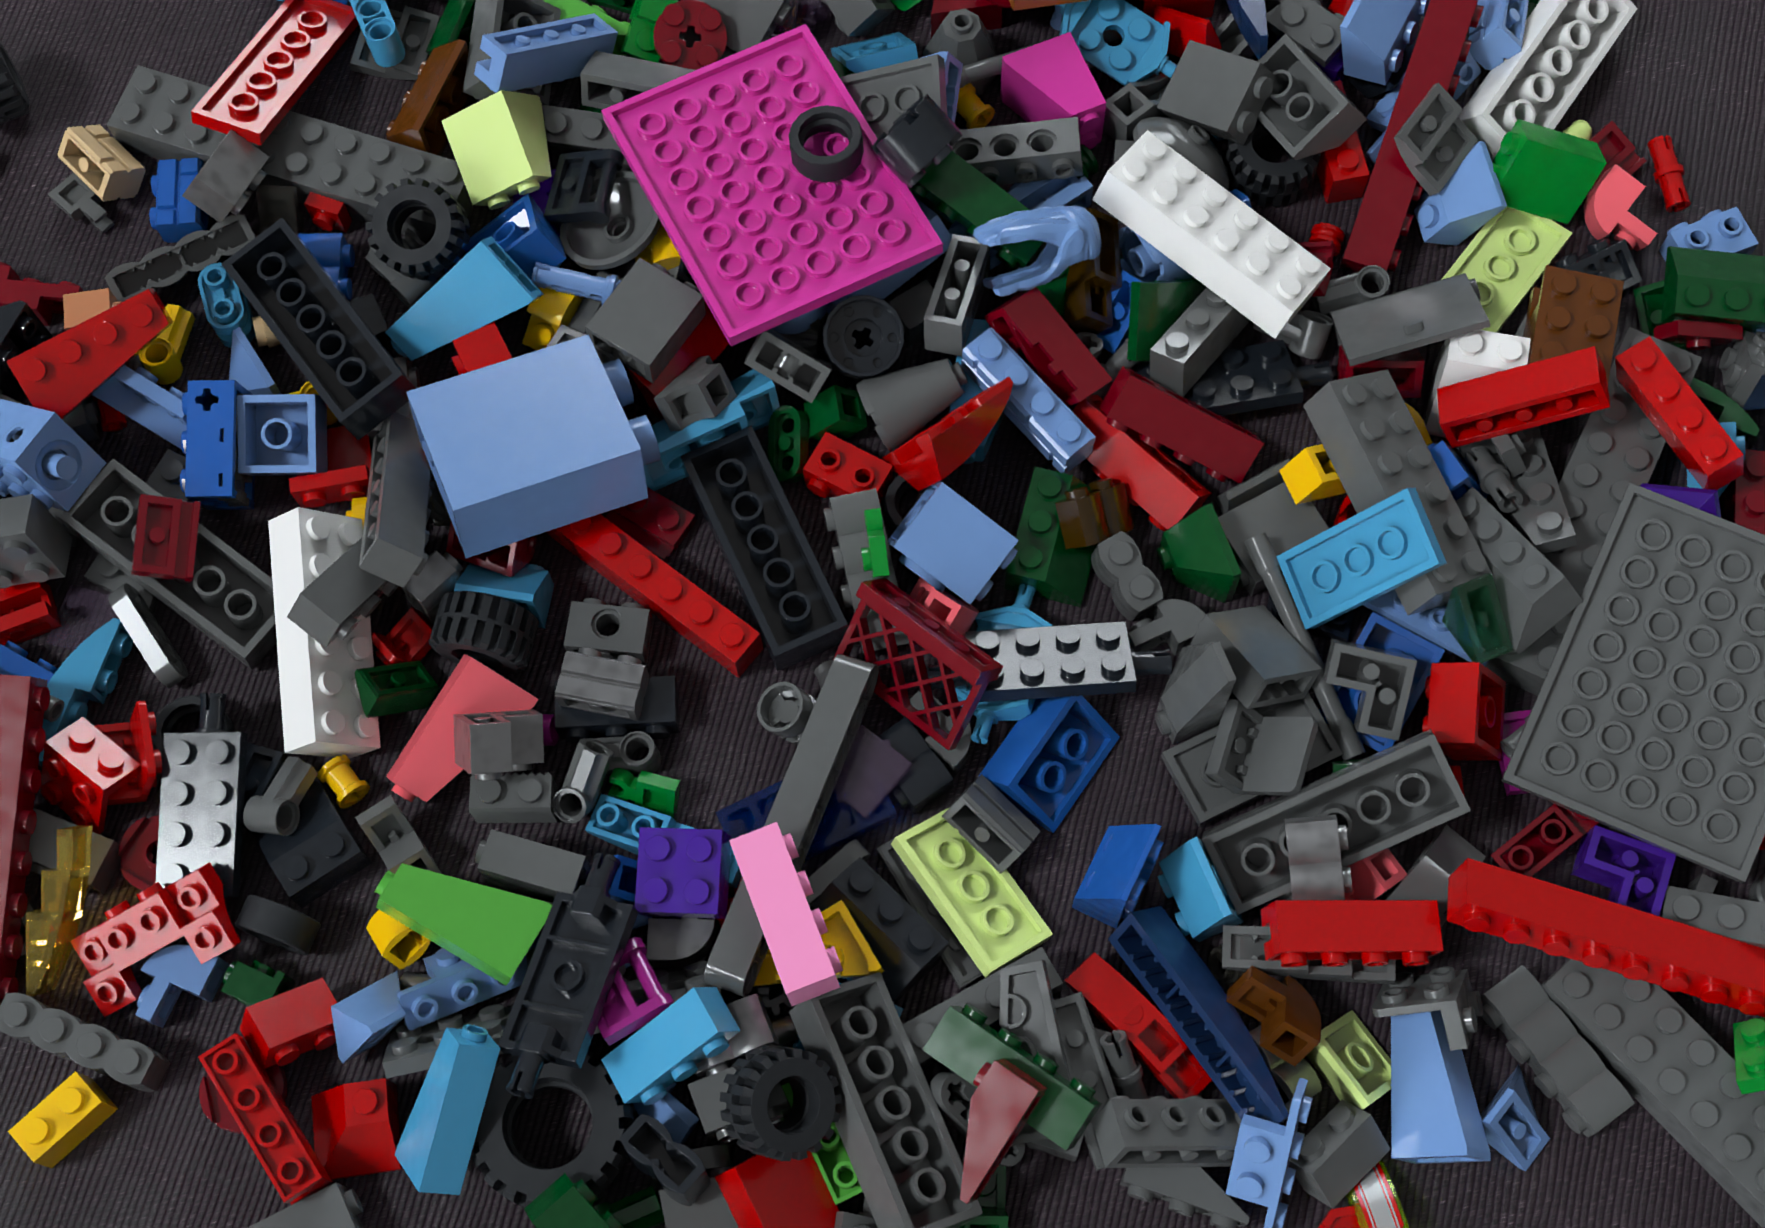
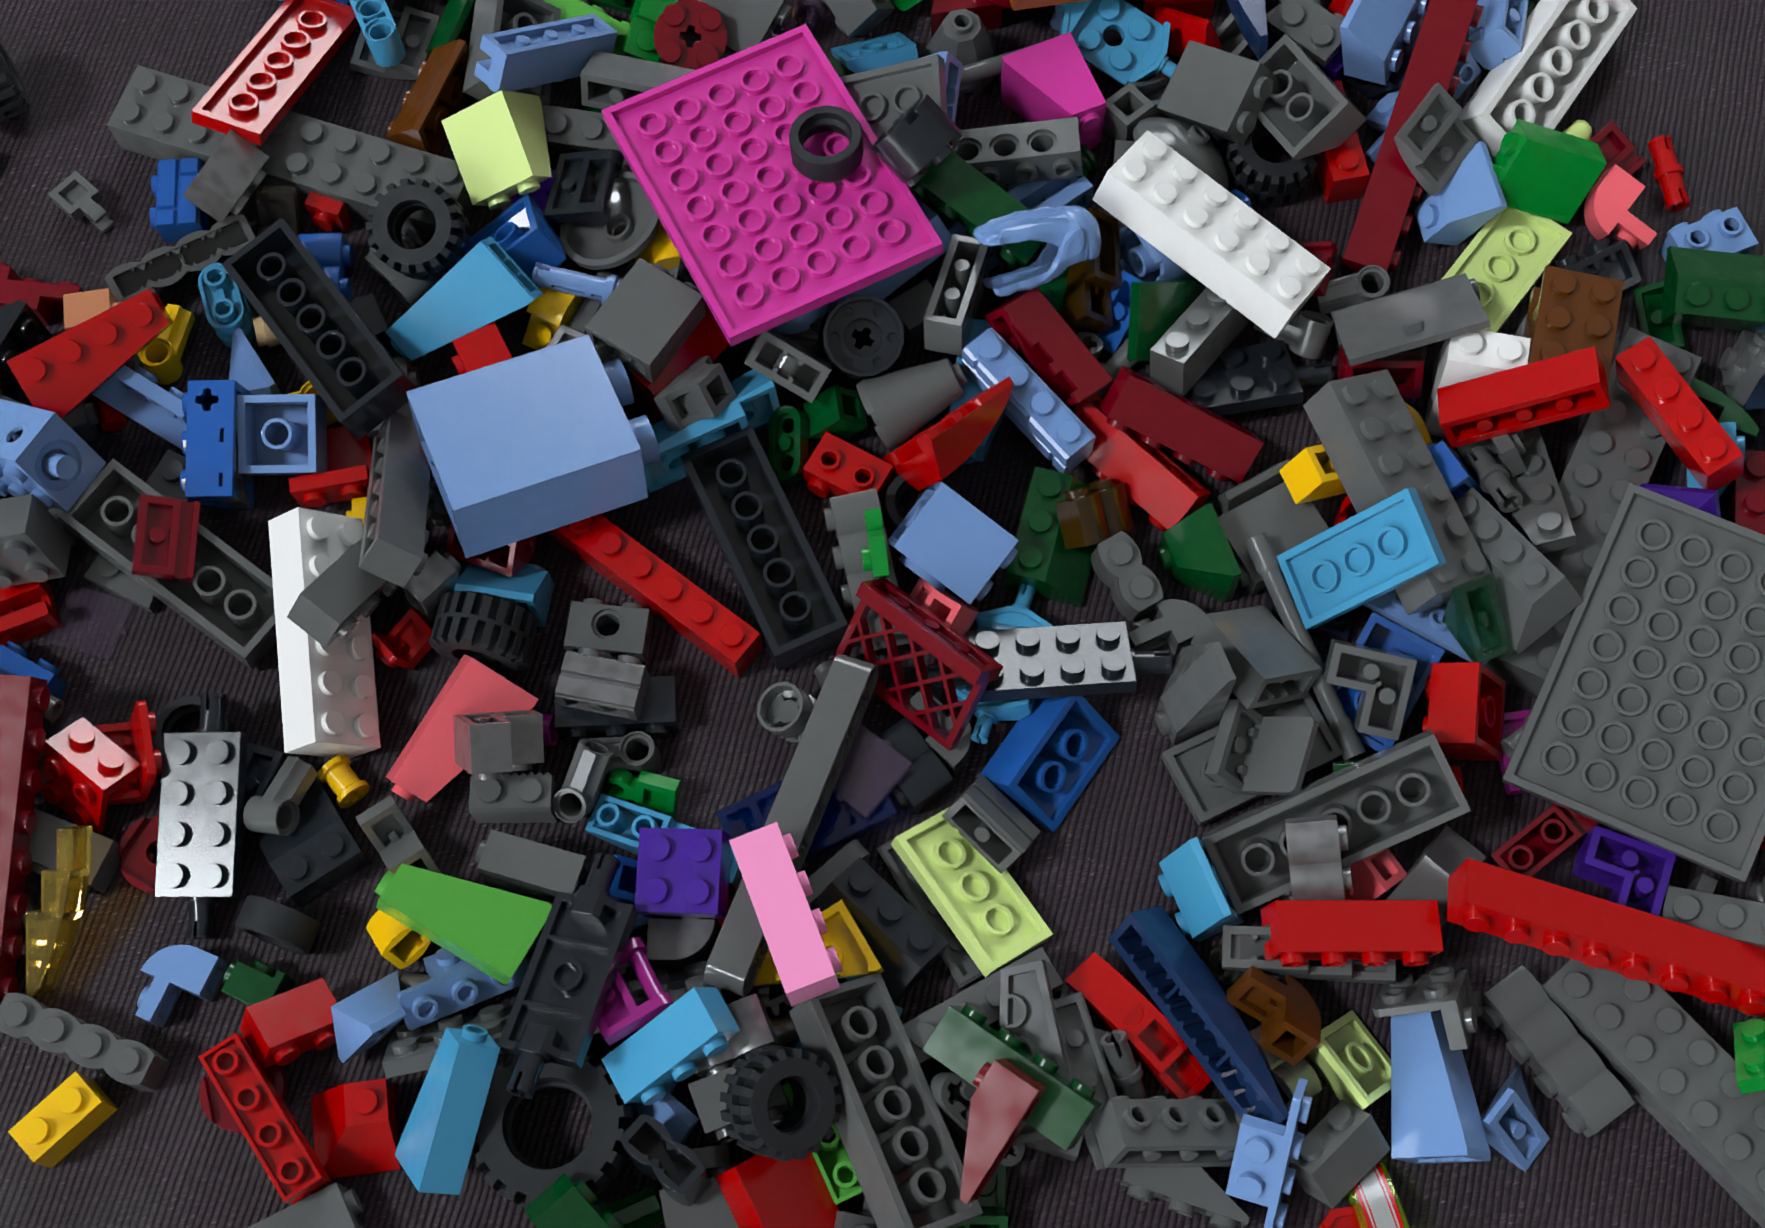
dark azure slope [38,618,133,767] -> none
tan brick [57,124,146,201] -> none
bracket [70,862,241,1017] -> none
dark grey beam [108,583,188,688] -> none
dark green slope [354,660,440,718] -> none
dark red plate [605,487,697,563] -> none
yellow bush [956,83,995,129] -> none
blue slope [1072,824,1164,929] -> none
red bush [1308,223,1345,257] -> none
dark red plate [1654,320,1743,350] -> none

